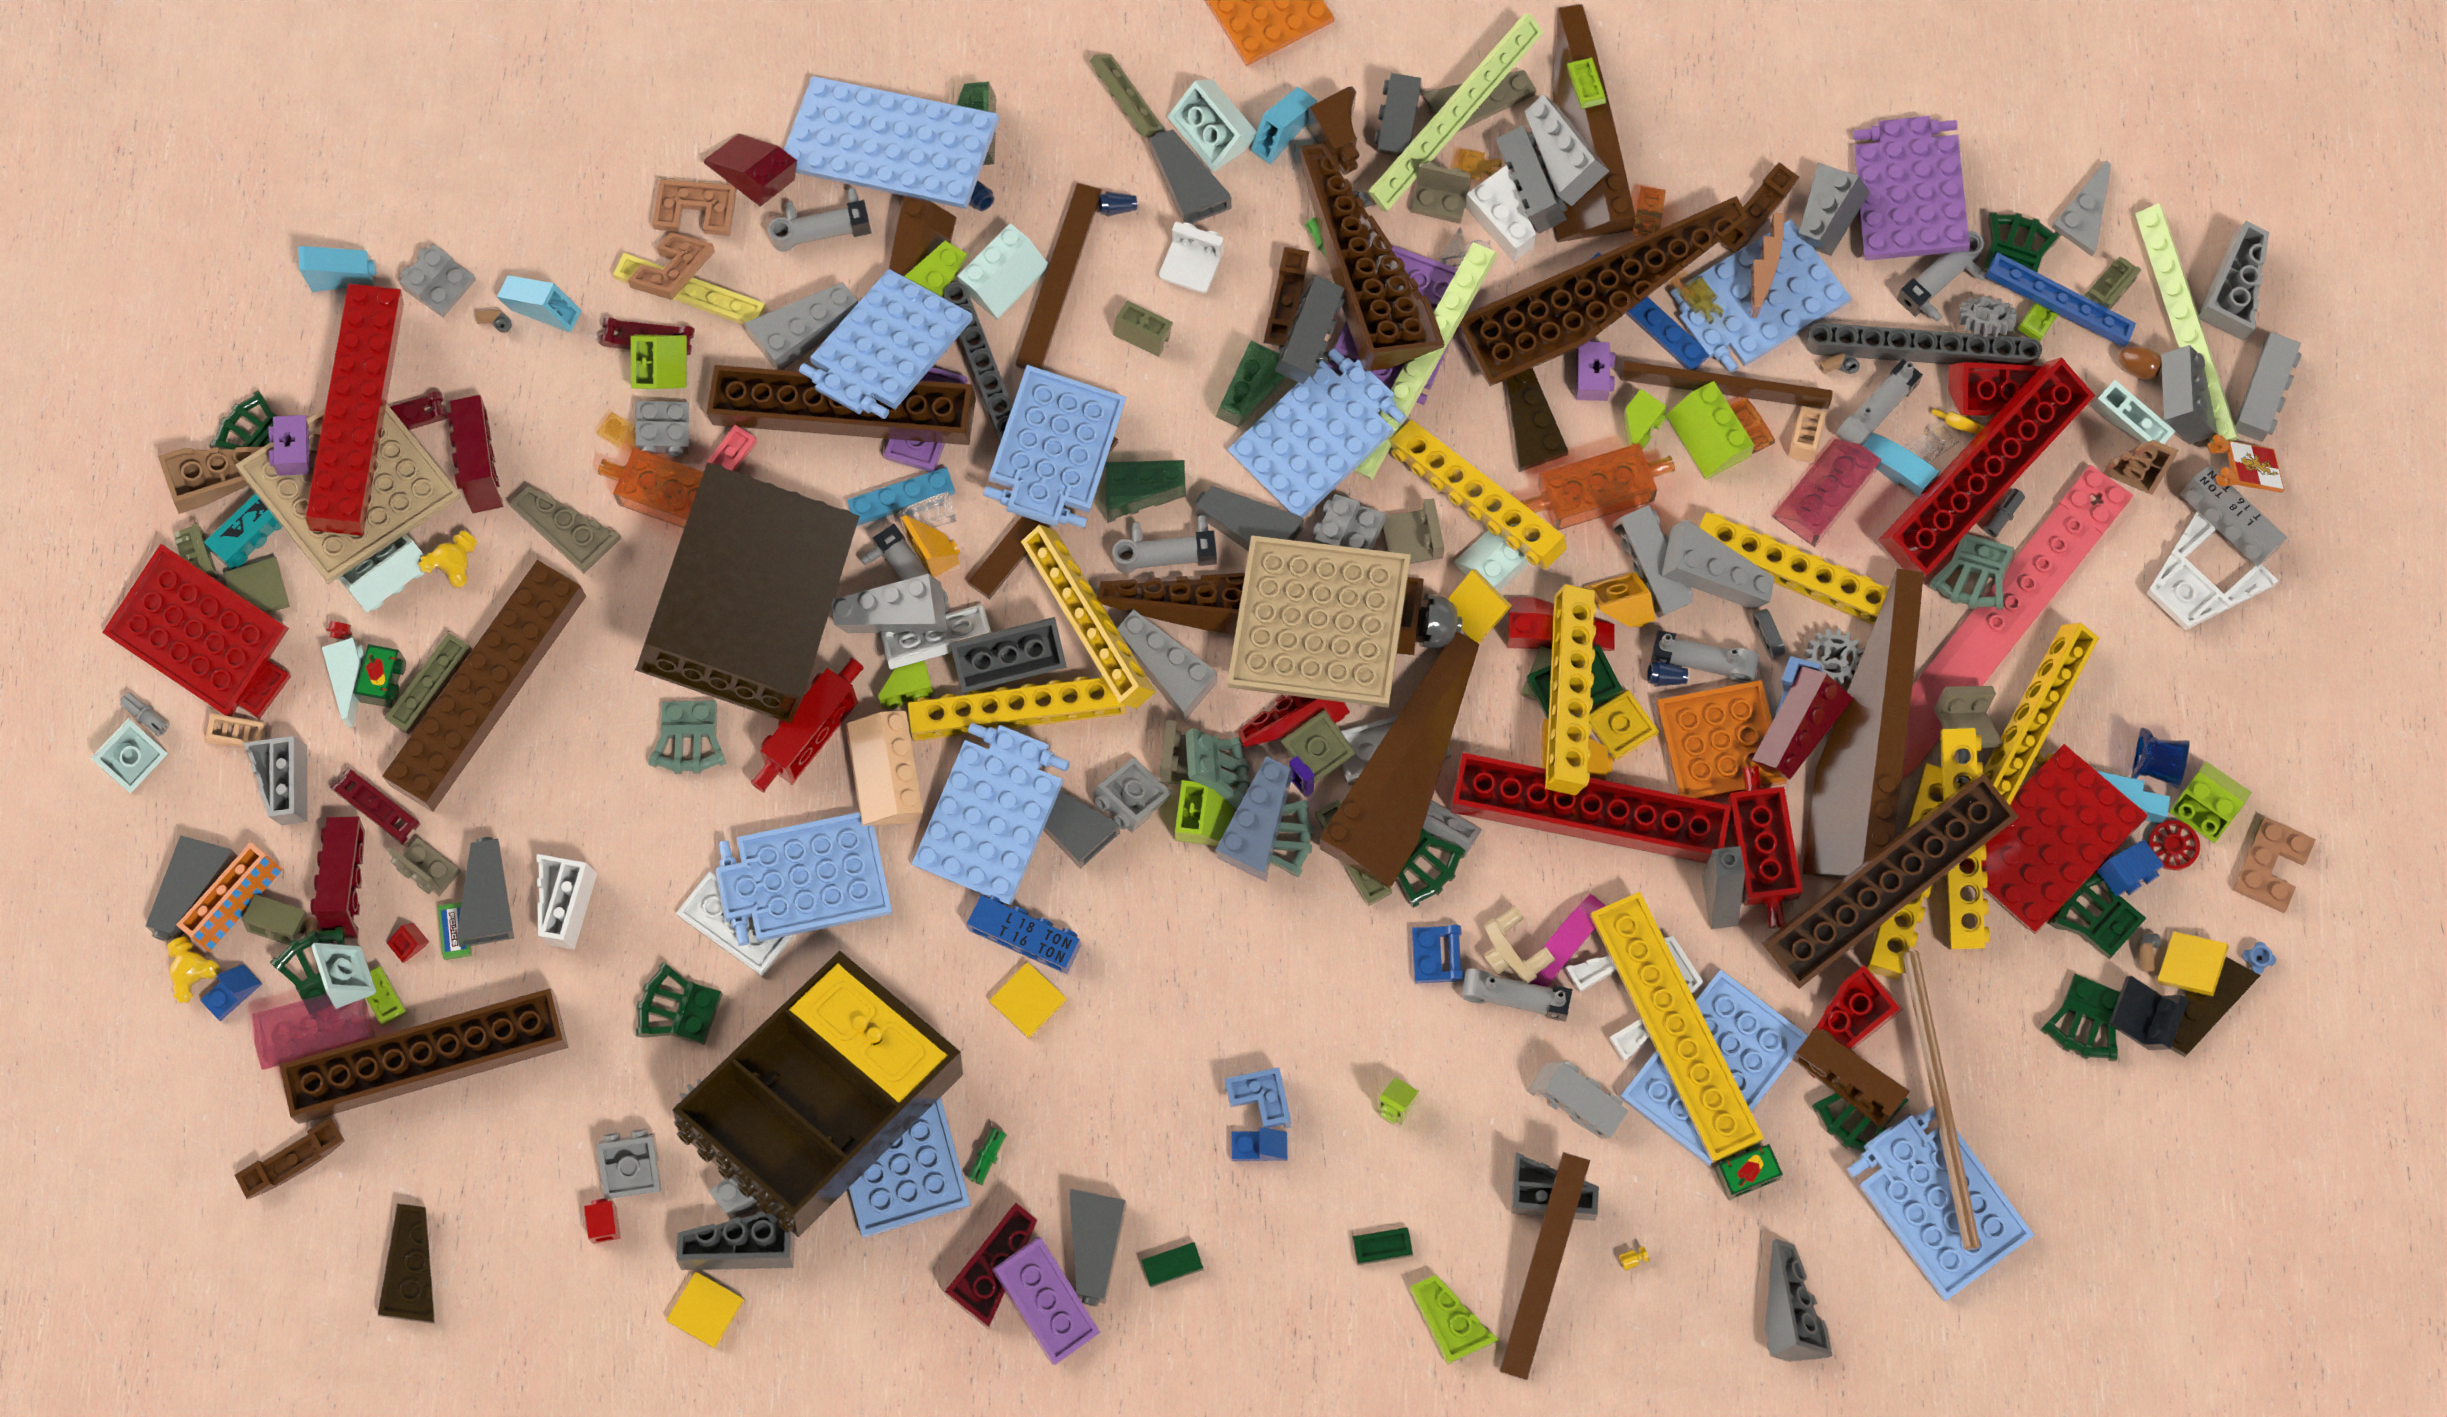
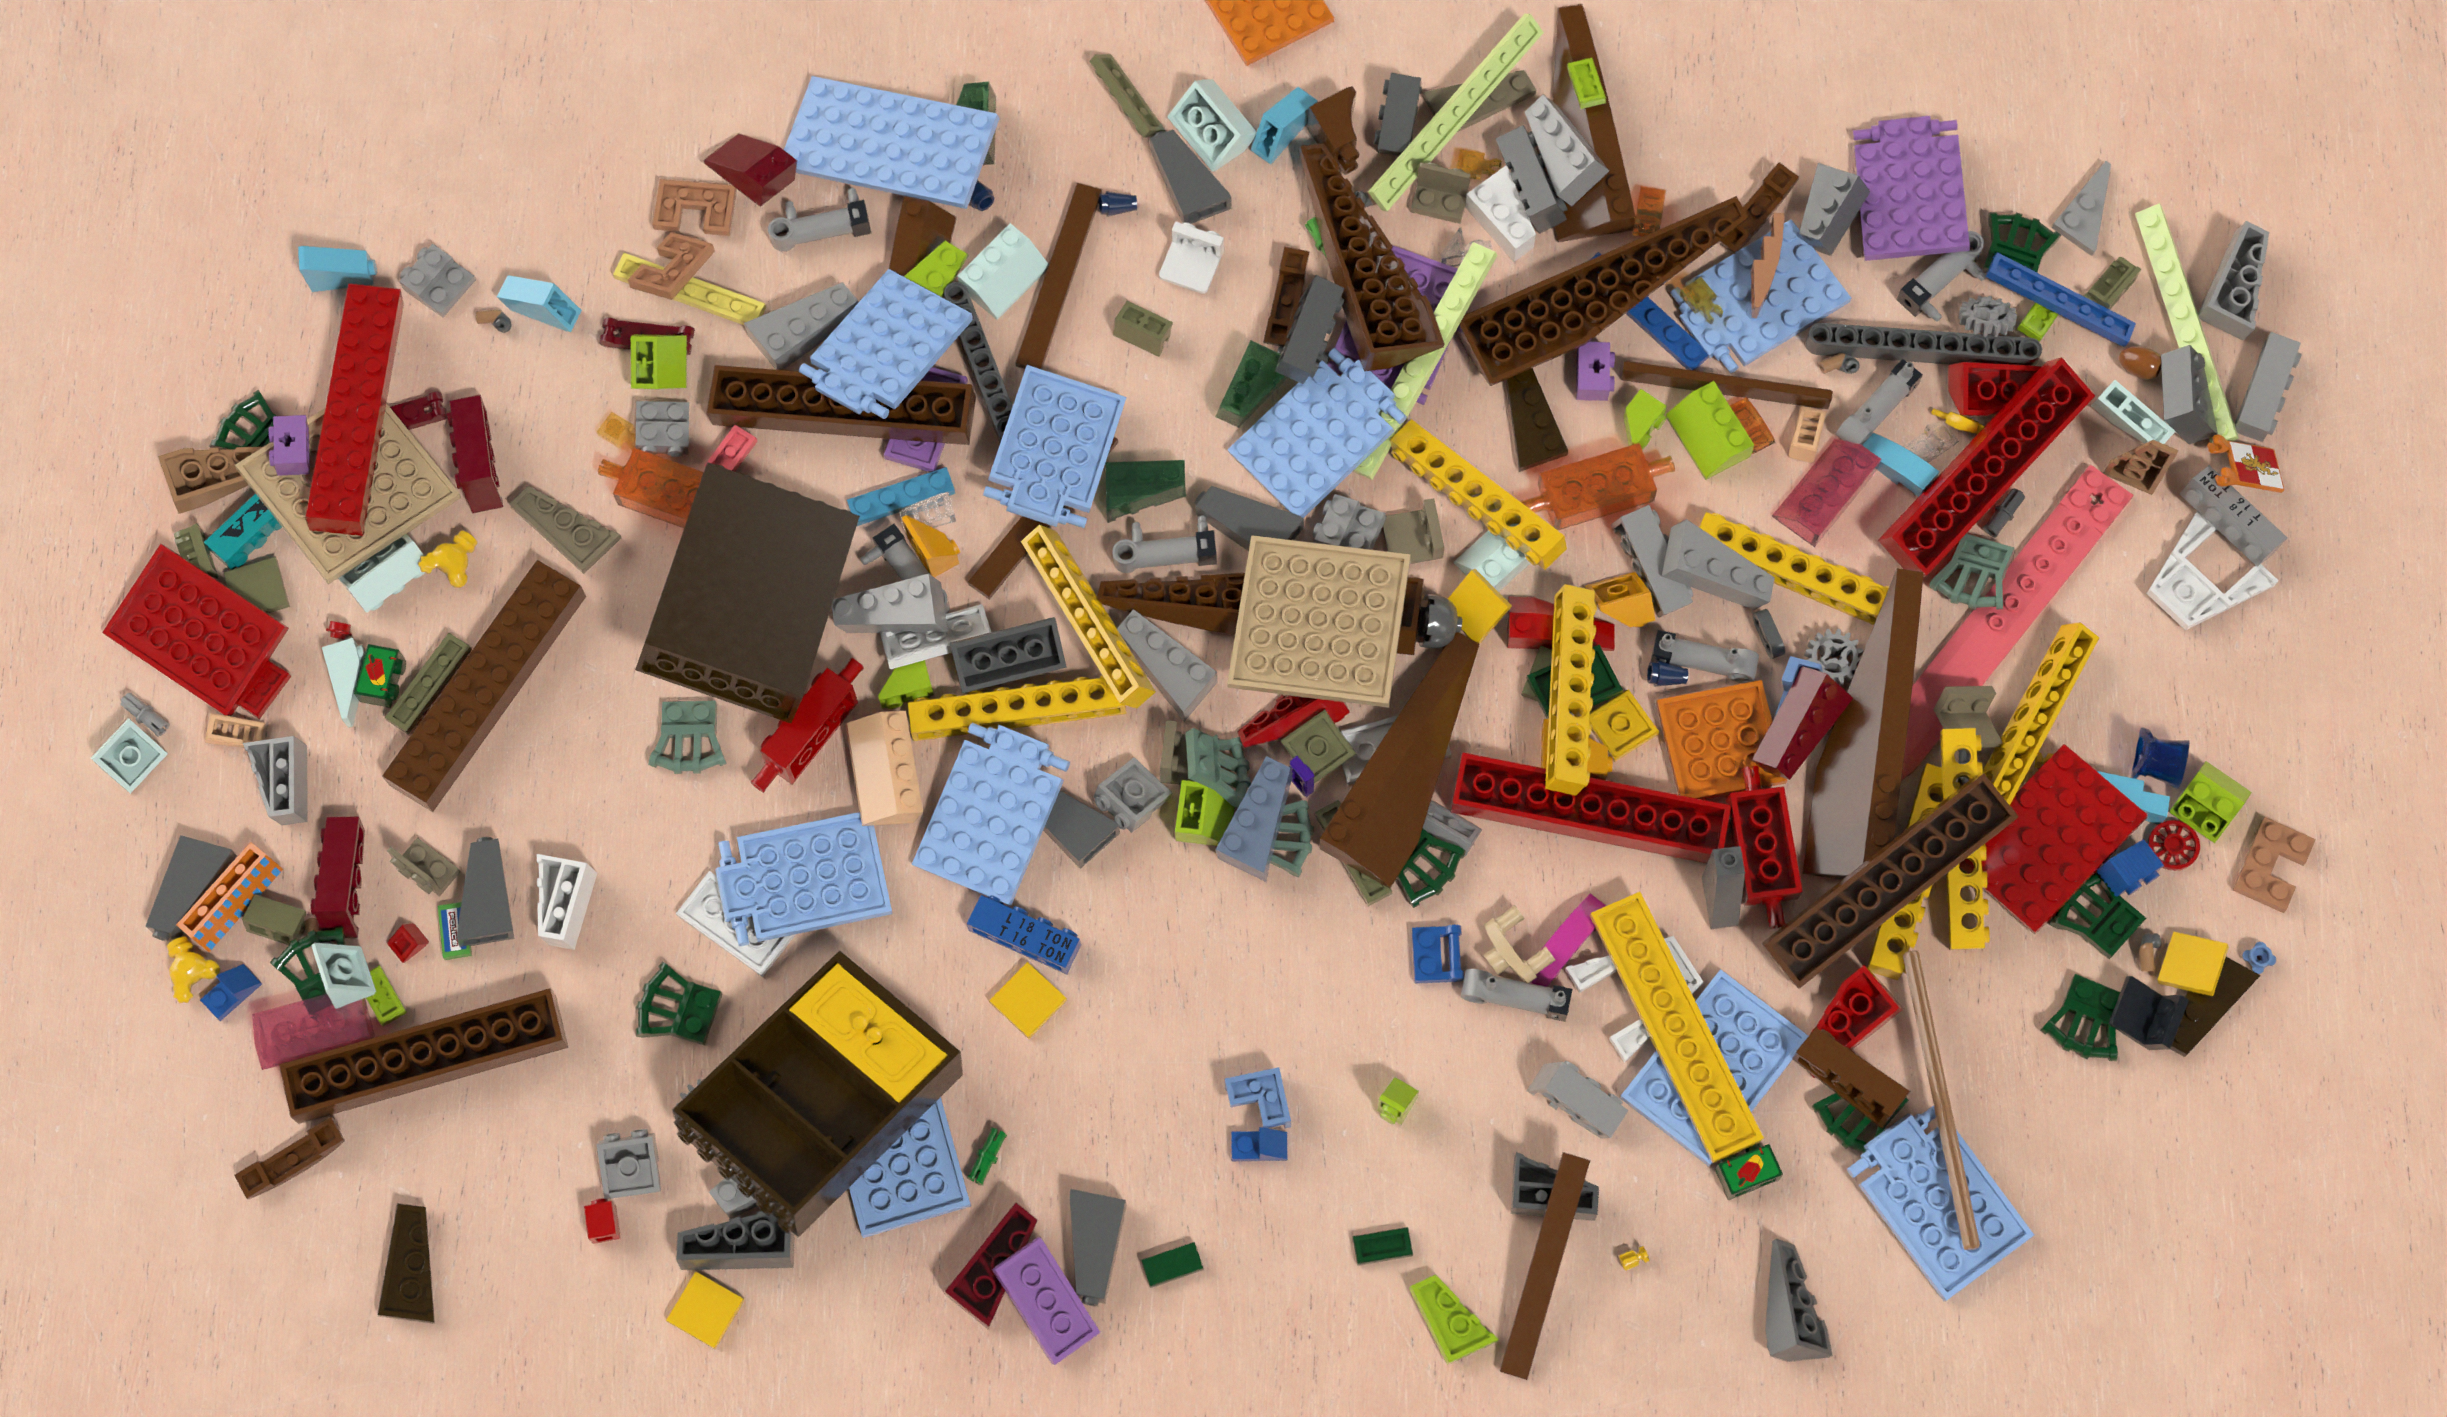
dark red plate [330,767,421,845] -> none

